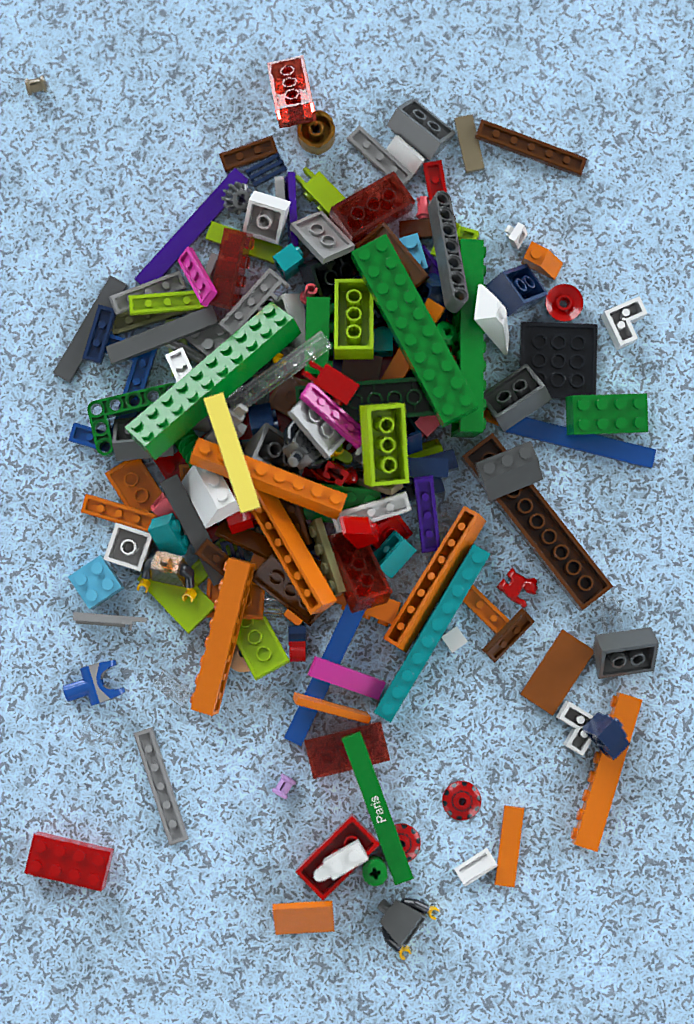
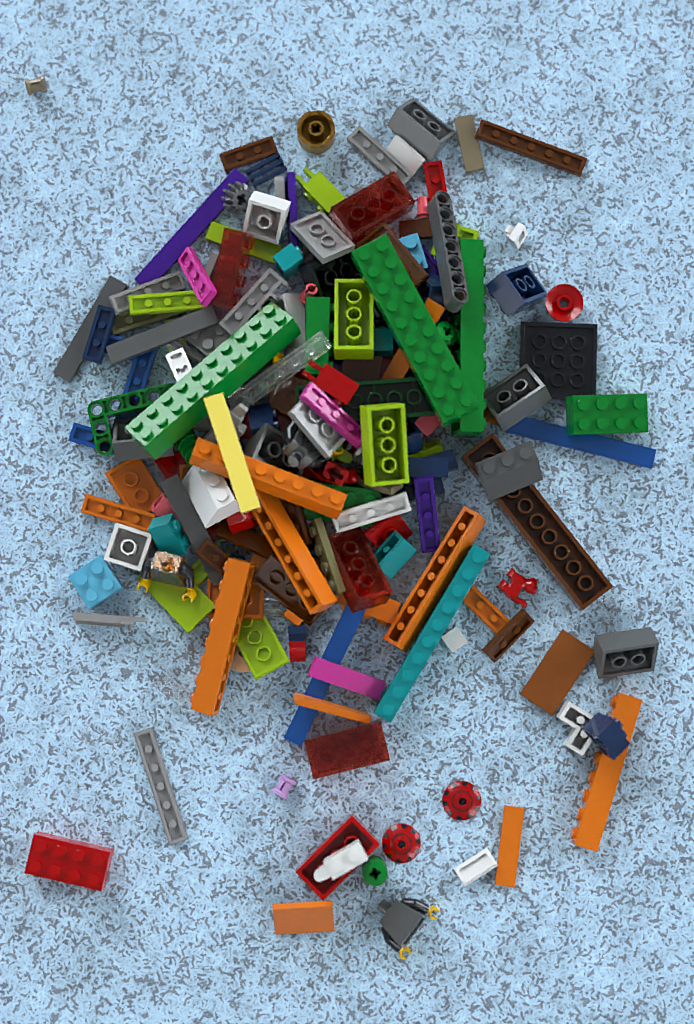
blue connector [63,660,125,706] -> none
clear red brick [267,55,317,129] -> none
red slope [339,516,380,549] -> none
green tile [342,731,414,885] -> none
white wedge [474,284,510,355] -> none
orange slope [521,242,563,280] -> none
white brick [601,296,647,351] -> none

